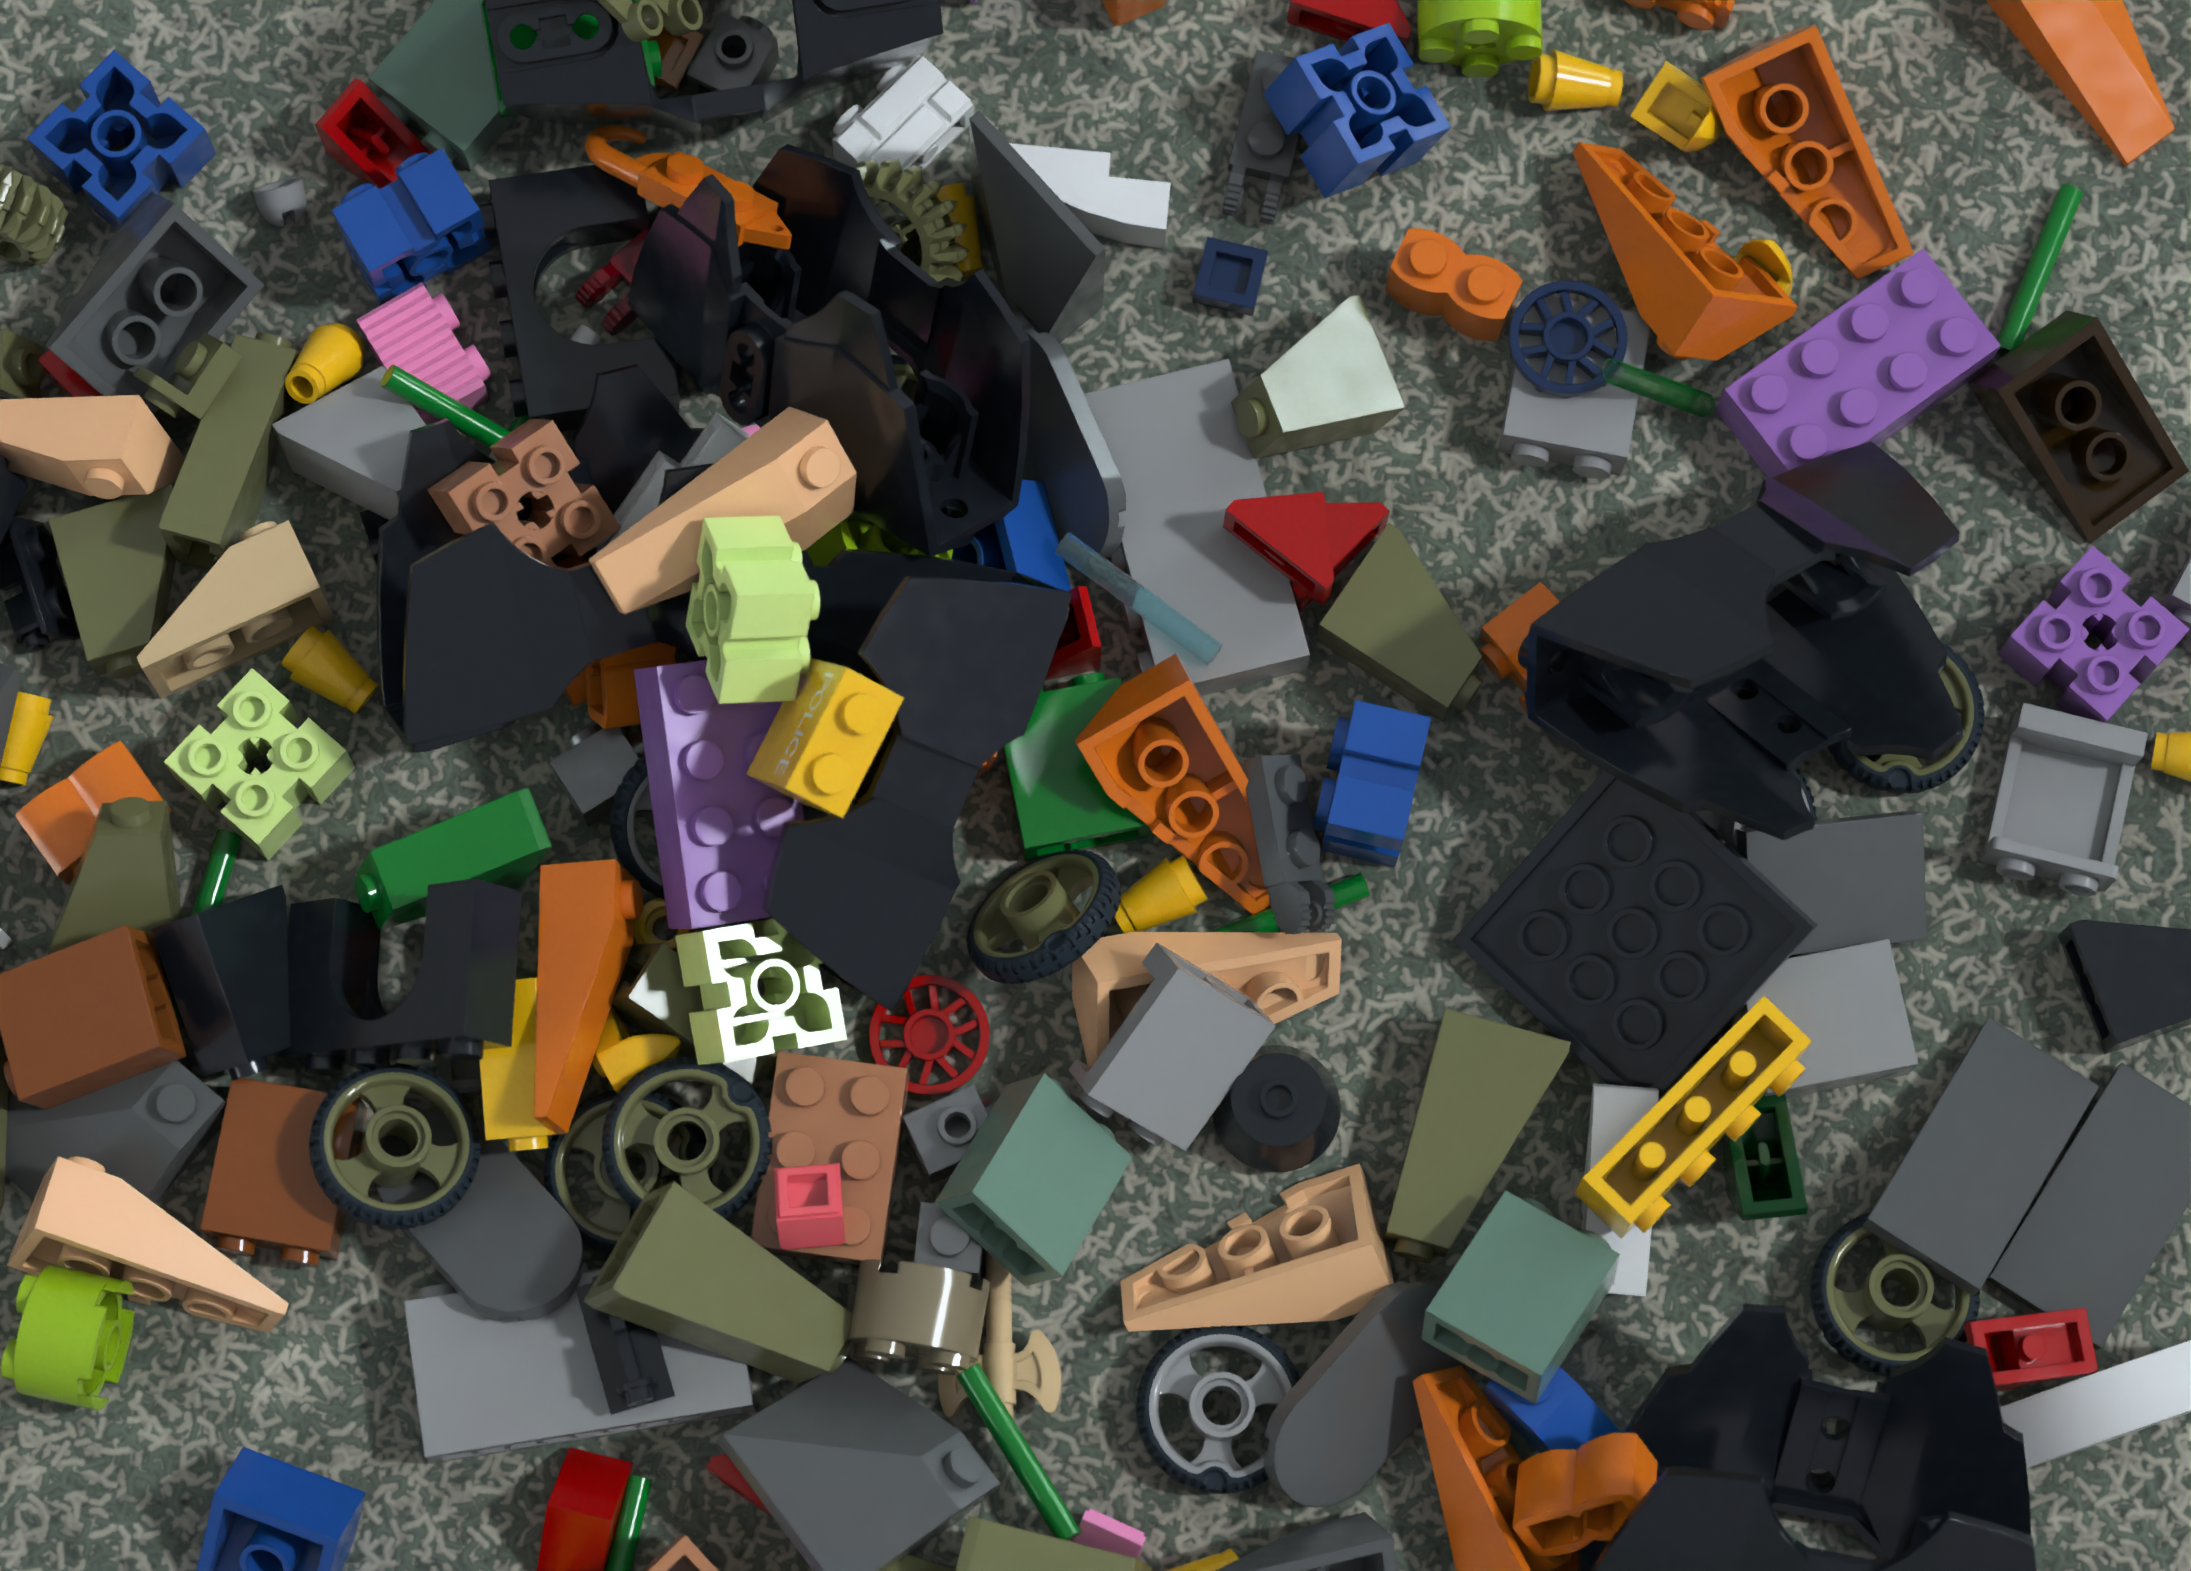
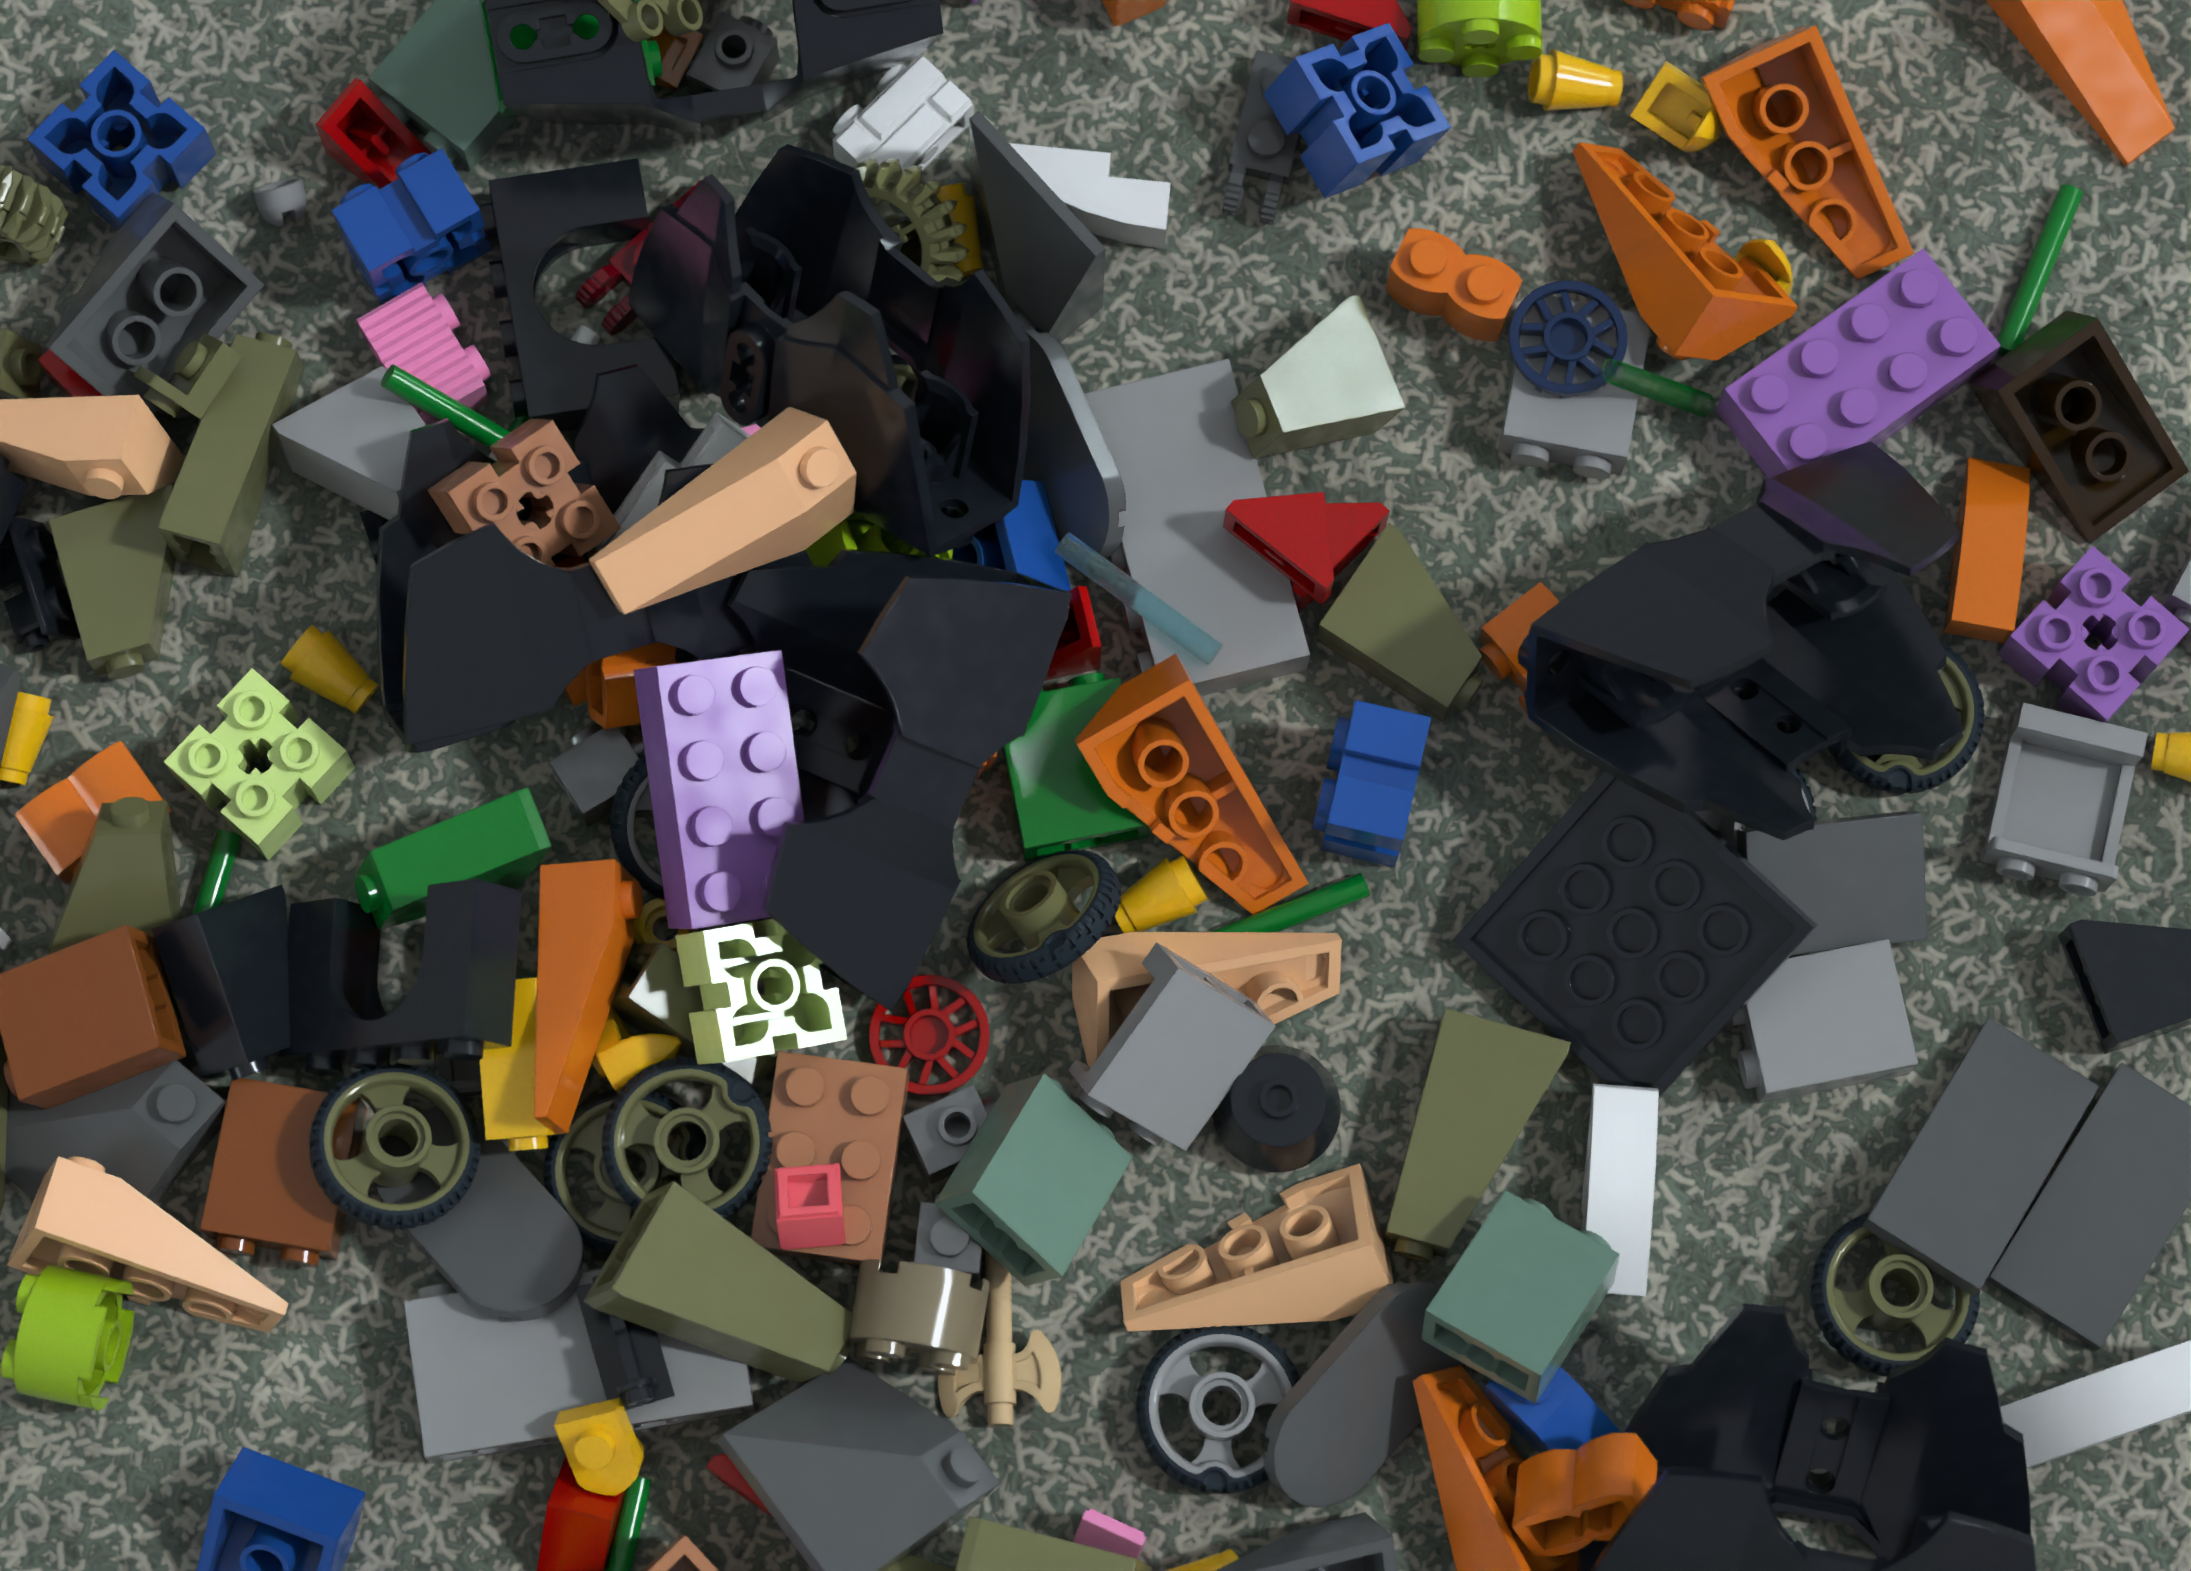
tan slope [137,520,336,699] -> none
yellow cone [285,323,365,404] -> none
orange plate [585,125,792,250] -> none
yellowish green brick [685,515,820,704] -> none
yellow brick [746,658,904,818] -> none
green bar [957,1363,1082,1541] -> none
dark blue plate [1192,237,1268,316] -> none
dark grey hinge [1242,754,1337,934] -> none
yellow brick [1574,996,1812,1239] -> none
dark green slope [1722,1094,1808,1221] -> none
red slope [1964,1307,2099,1392] -> none
none -> yellow plate [554,1397,644,1496]
none -> orange slope [1943,457,2030,644]

